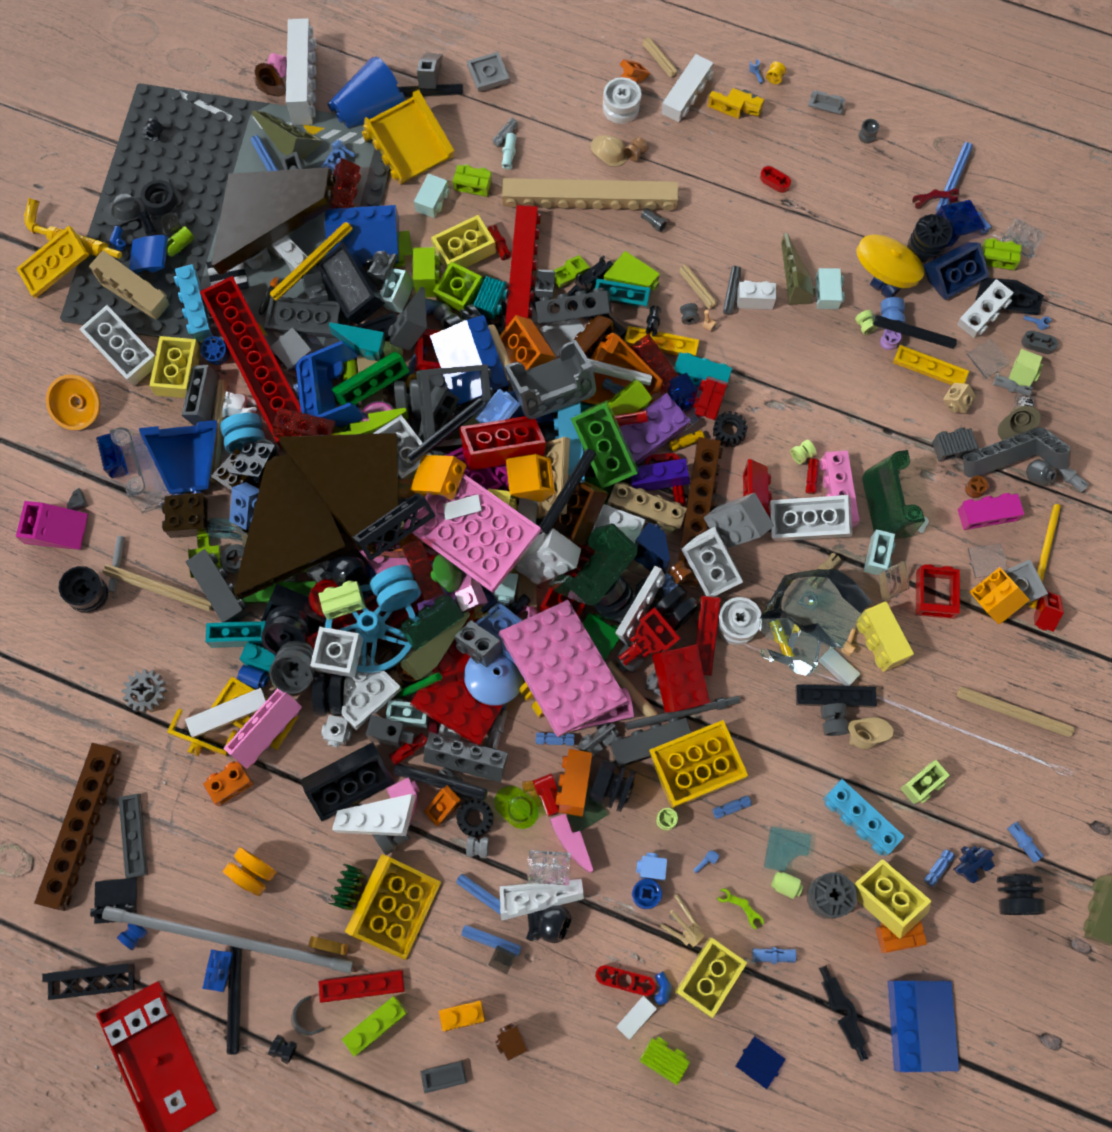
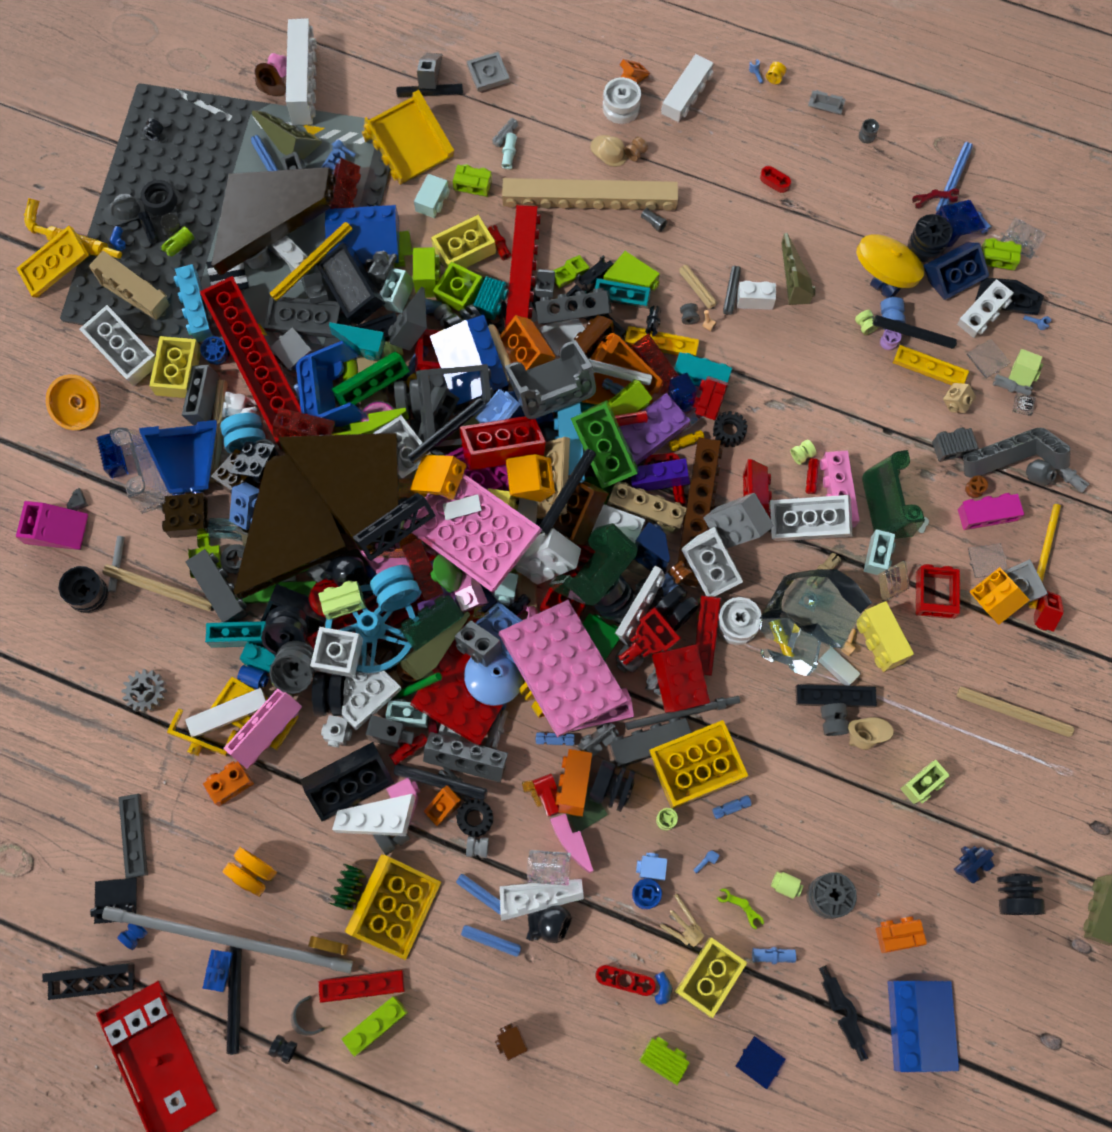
reddish brown brick [34,742,121,911] -> none
blue slope [129,235,168,274] -> none
pearl dark grey piece [259,277,279,315] -> none
blue cone [327,56,406,128] -> none
dark grey tile [420,1060,467,1094] -> none
light orange brick [439,1000,486,1032] -> none
clear smoke tile [488,945,517,974] -> none
clear neon green piece [494,785,538,829] -> none
tan piece [607,661,659,717] -> none
white sticker [616,996,657,1040] -> none
tan axle [643,37,677,77] -> none
yellow plate [707,88,765,119] -> none
clear light blue tile [763,826,811,872] -> none
light aqua brick [815,268,845,309] -> none
medium azure brick [823,779,905,856] -> none
light yellow brick [854,859,932,939] -> none
medium blue axle [924,850,955,887] -> none
dark tan piece [998,406,1041,440] -> none
medium blue pin [1007,821,1044,863] -> none
dark grey beam [1021,330,1058,354] -> none

